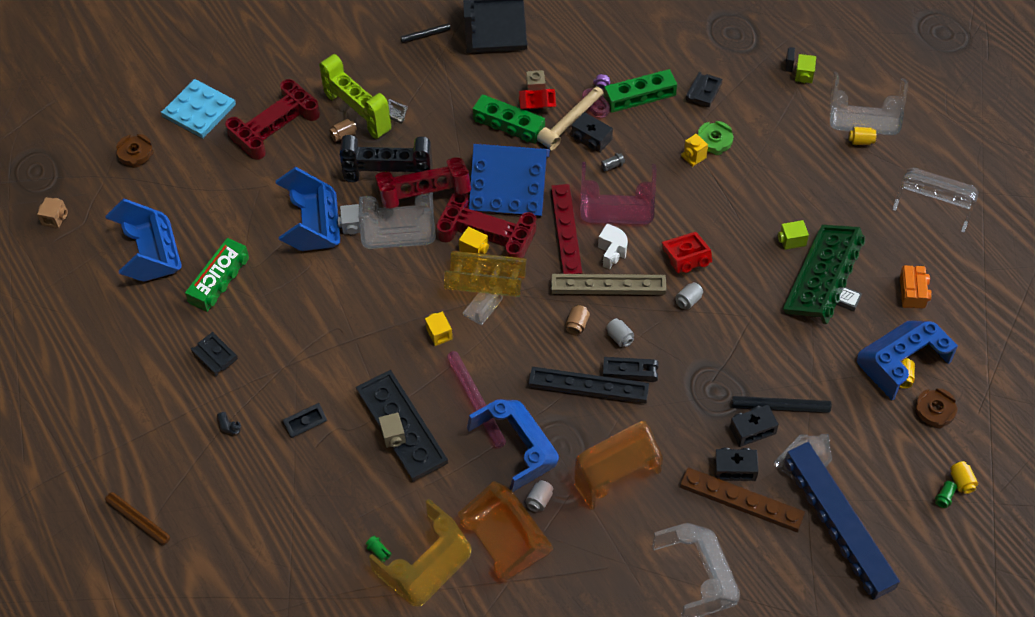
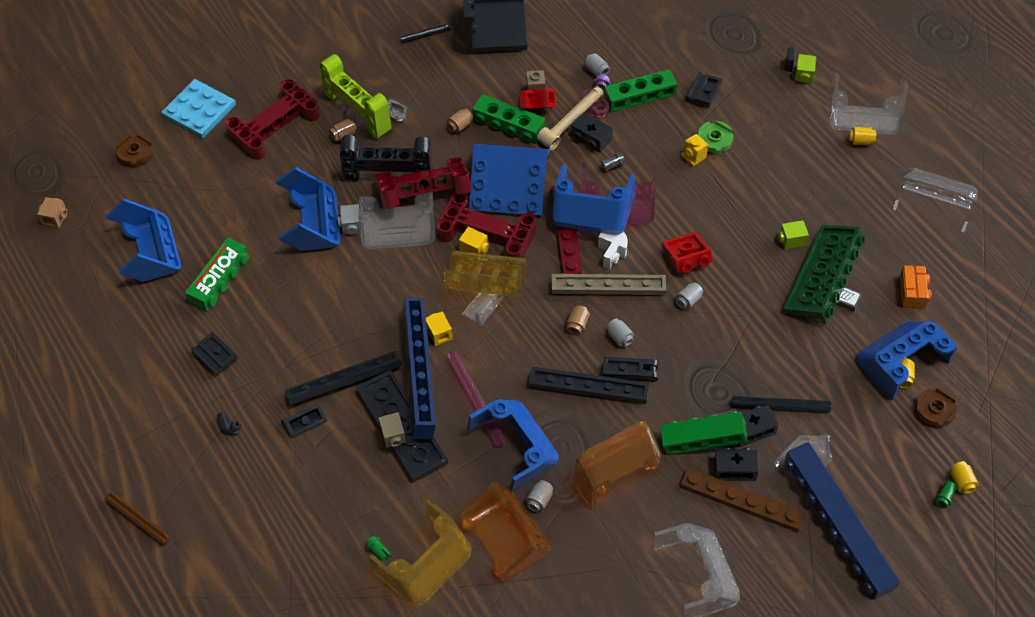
none -> black plate [285,351,402,405]
none -> dark blue brick [402,297,436,439]
none -> medium nougat brick [447,109,473,133]
none -> blue windscreen [552,164,636,235]
none -> light grey brick [585,53,610,76]
none -> green brick [661,411,747,455]

